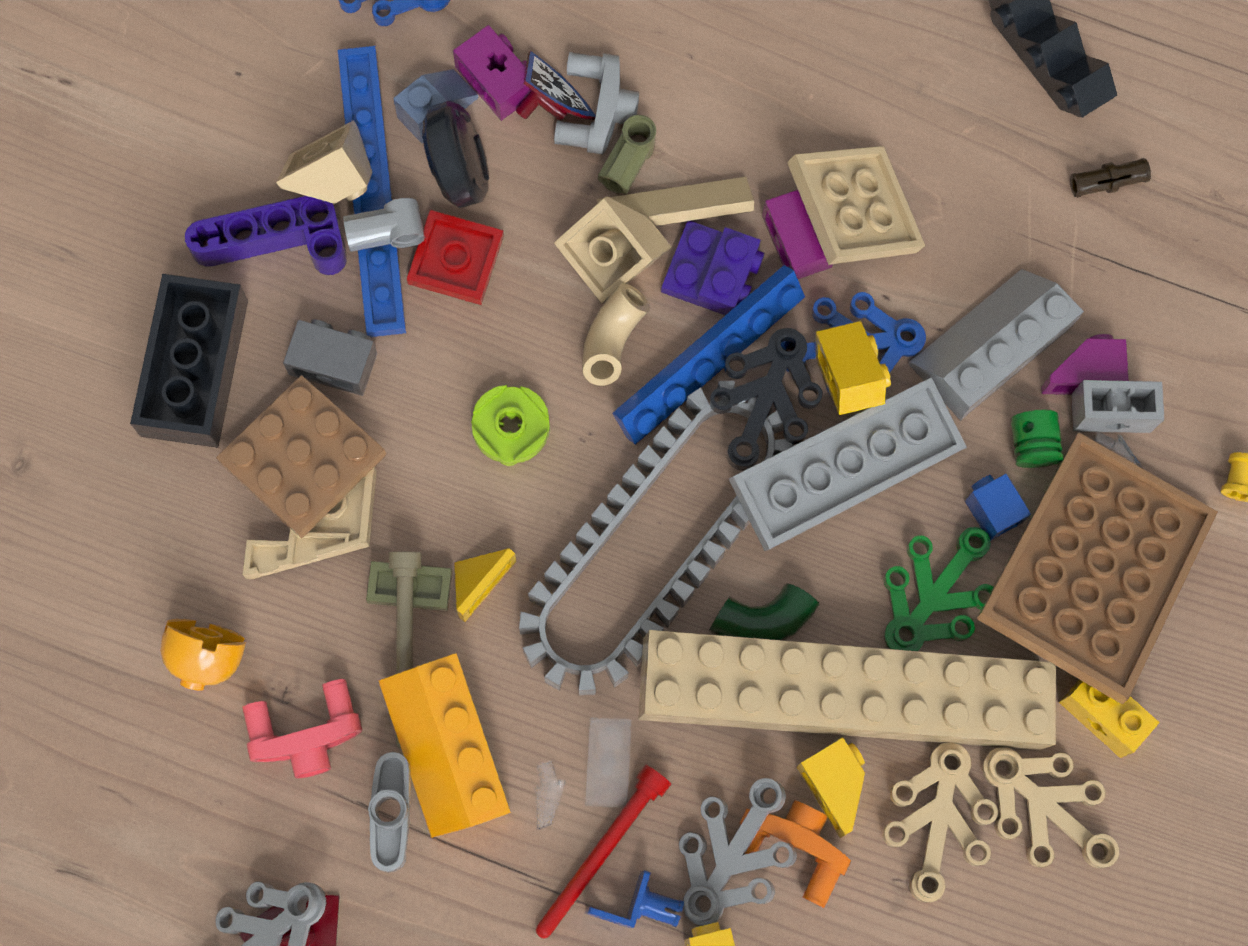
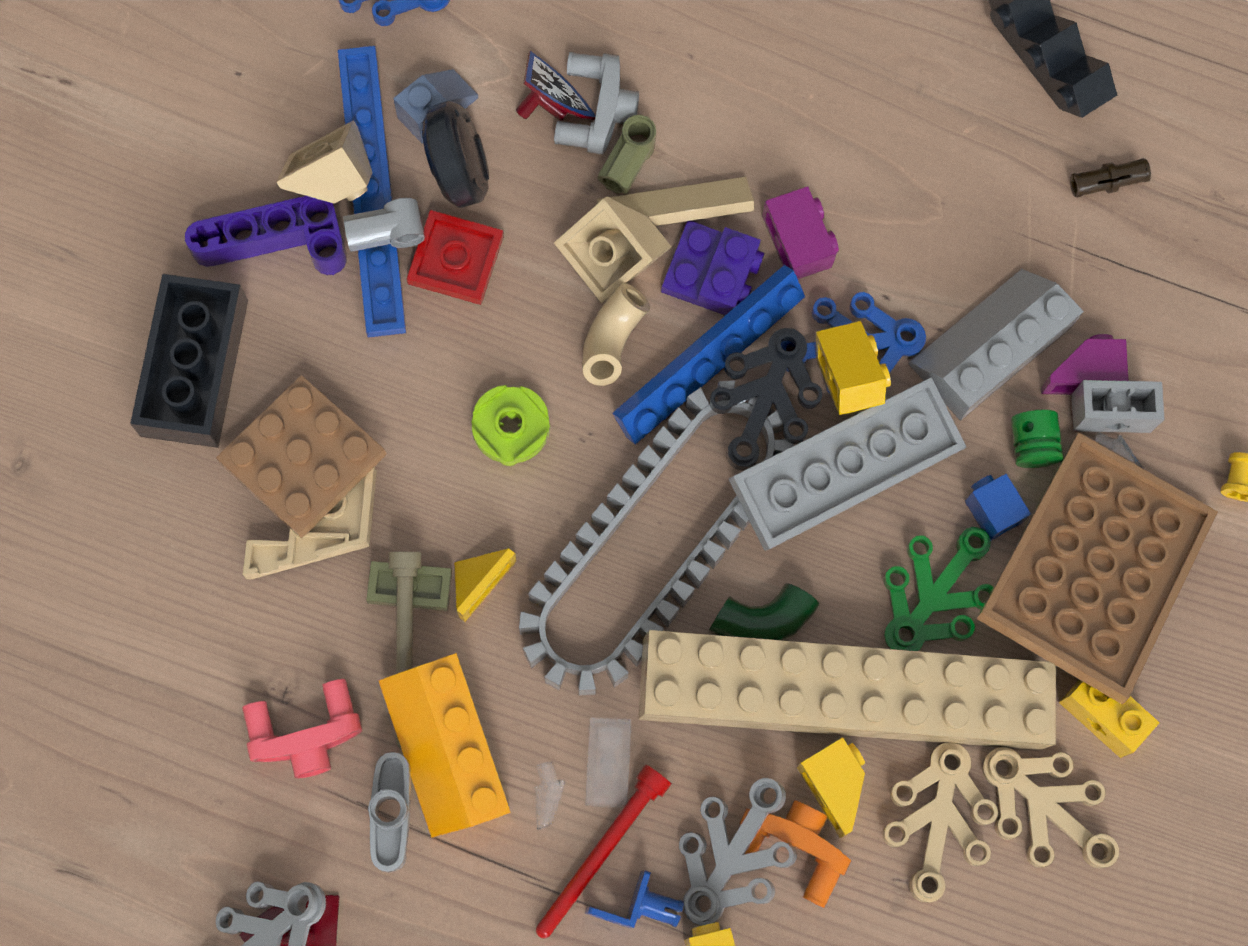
light orange cylinder [160,619,246,691] -> none
flat silver brick [283,319,377,396] -> none
magenta brick [453,25,531,121] -> none
tan plate [787,146,925,265] -> none

